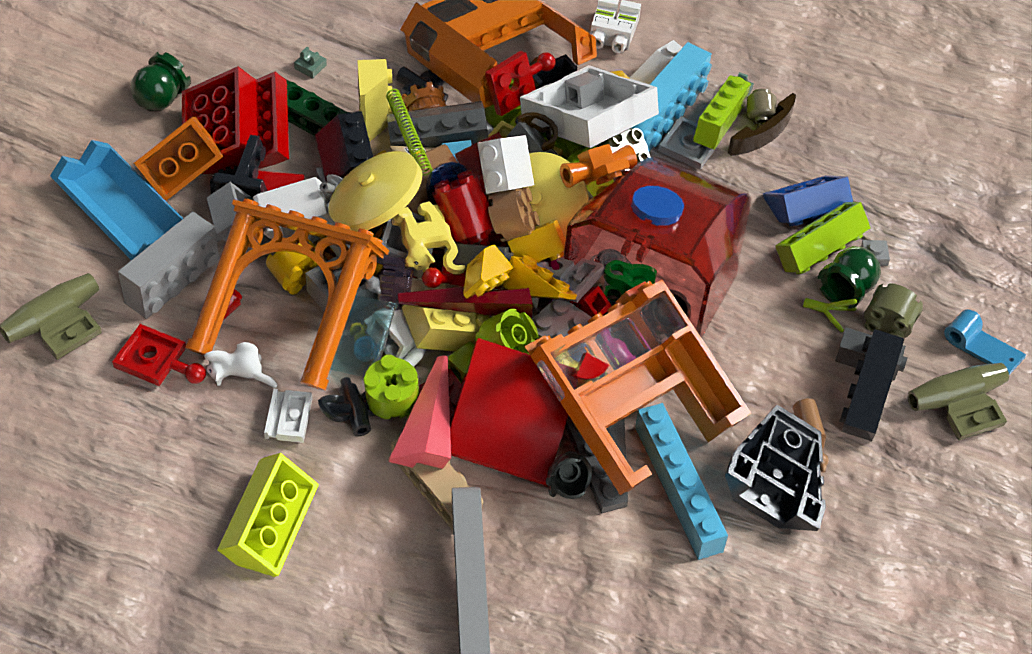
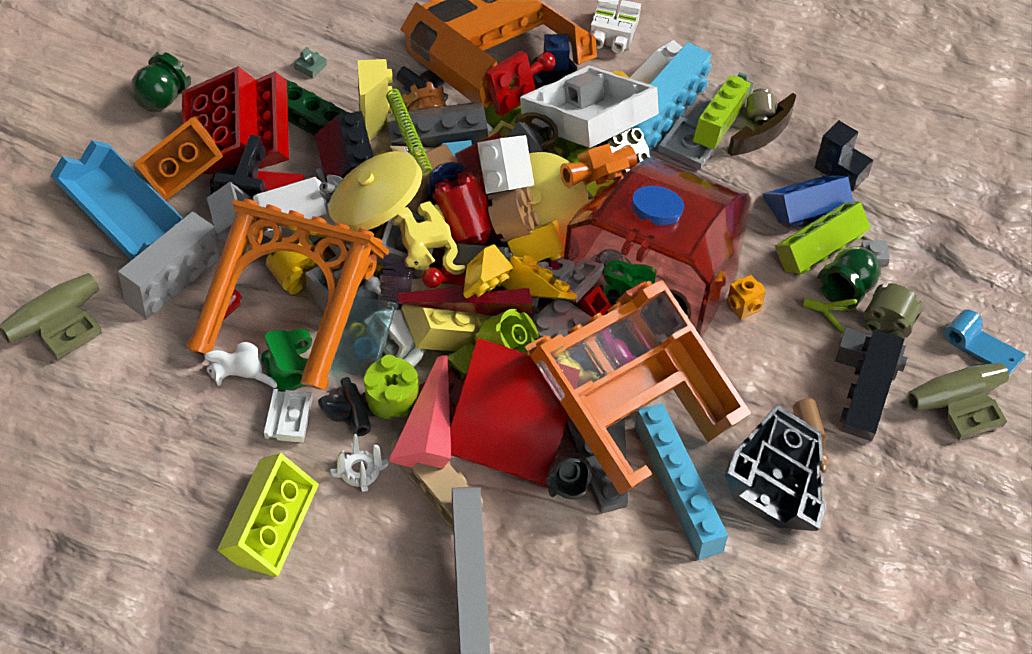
red plate [112,324,206,386] -> none
red tile [573,352,609,380] -> none
none -> green piece [261,329,312,392]
none -> white piece [330,434,389,492]
none -> dark blue brick [543,34,570,71]
none -> light orange brick [726,275,766,320]
none -> black brick [814,120,874,191]

